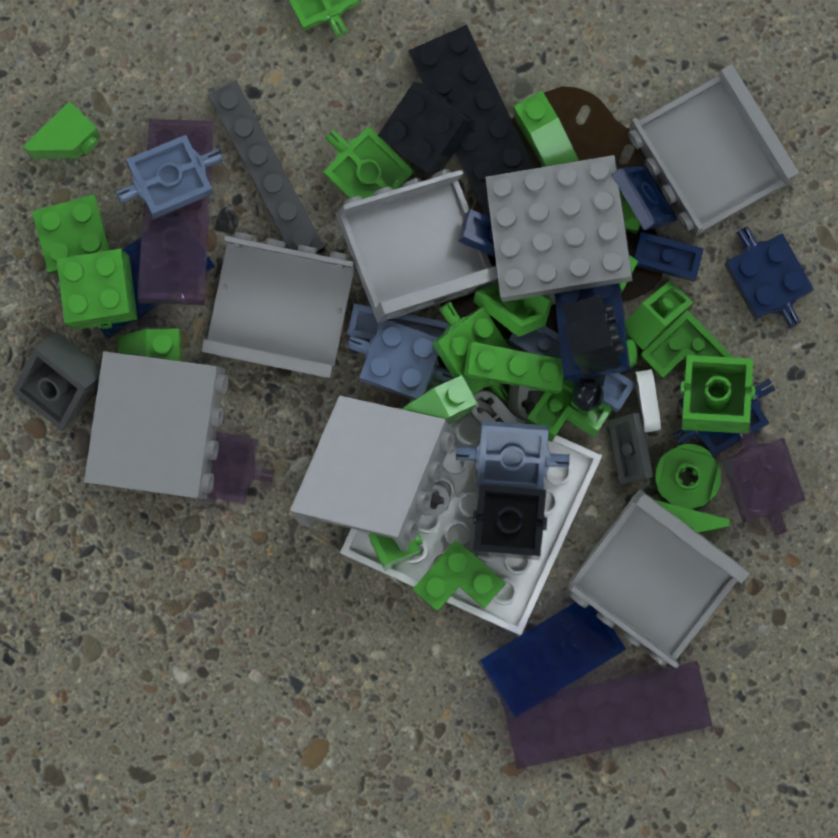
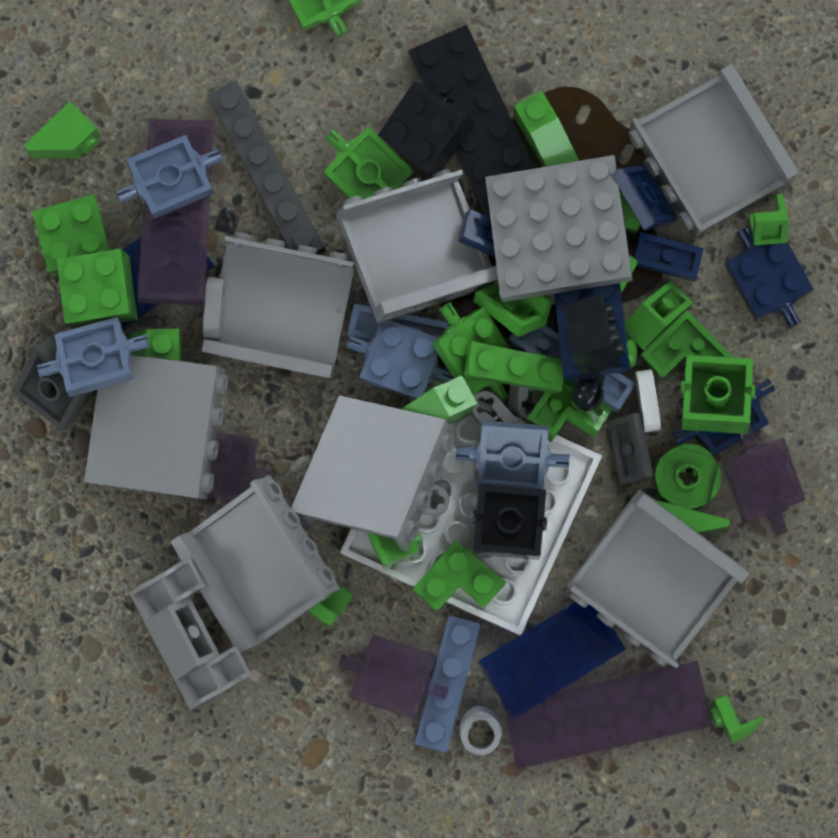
none -> sand blue plate [37,316,150,397]
none -> light grey bracket [129,557,252,710]
none -> light grey panel [170,475,340,654]
none -> light grey beam [203,277,226,340]
none -> bright green panel [308,585,353,628]
none -> clear purple plate [338,635,449,719]
none -> sand blue plate [414,615,481,753]
none -> light grey piece [458,705,503,756]
none -> bright green plate [709,695,764,744]
none -> bright green panel [749,194,789,245]

